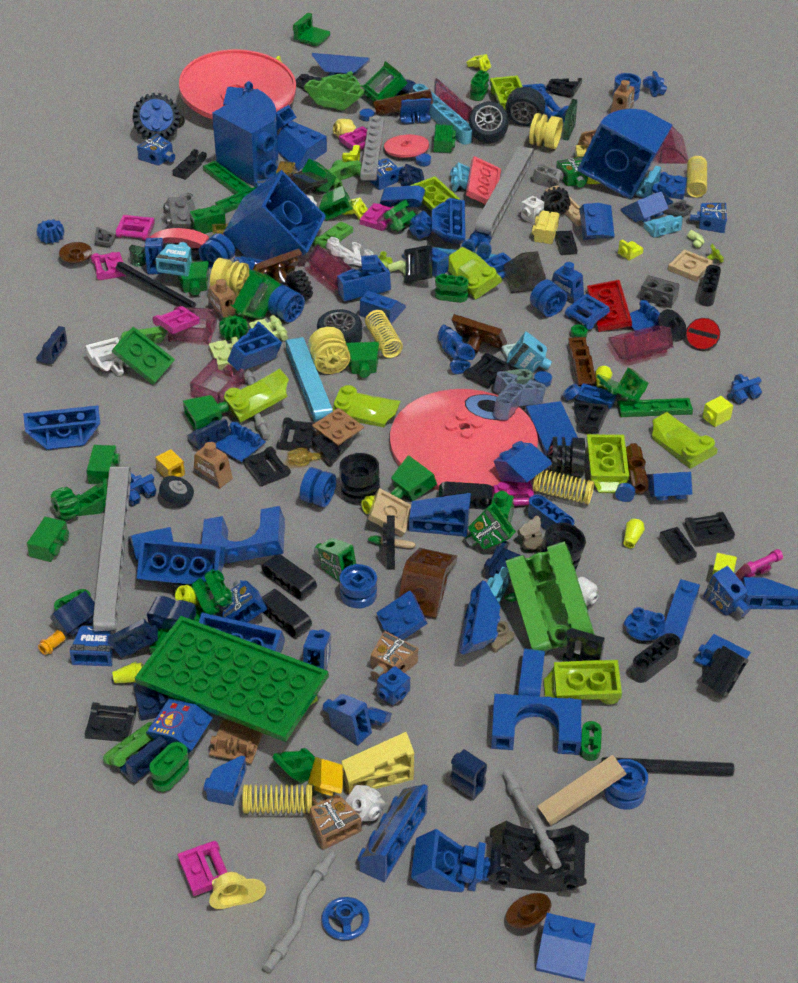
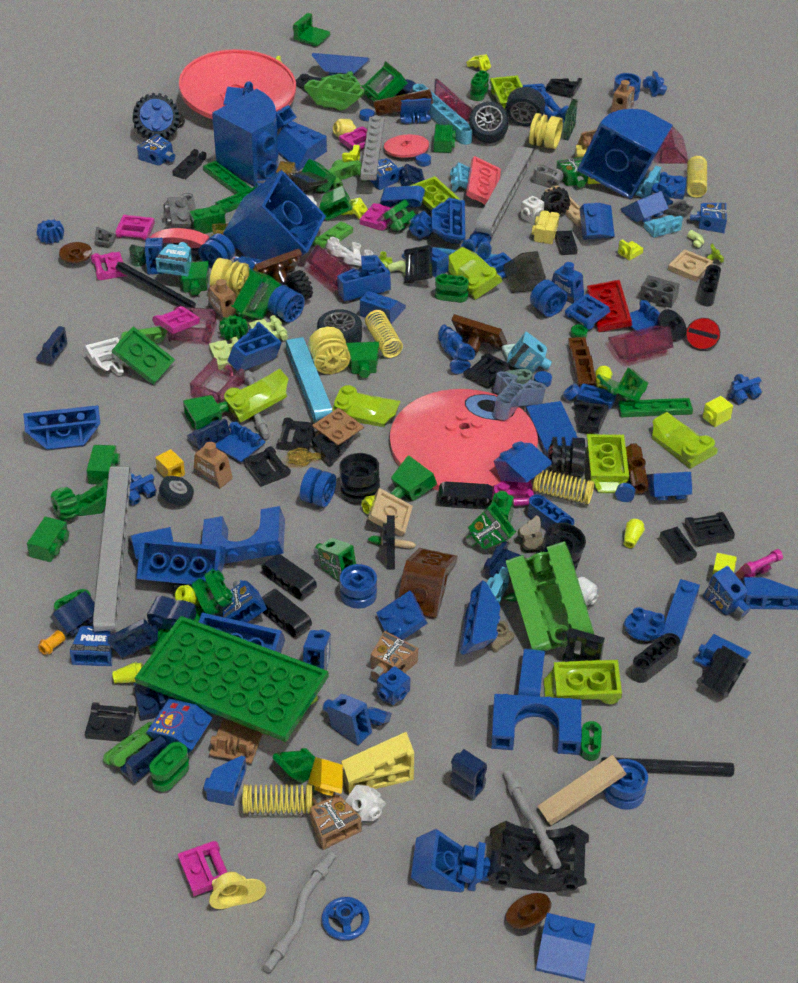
blue slope [358,784,428,883] -> none
blue wedge [409,493,471,537] -> none

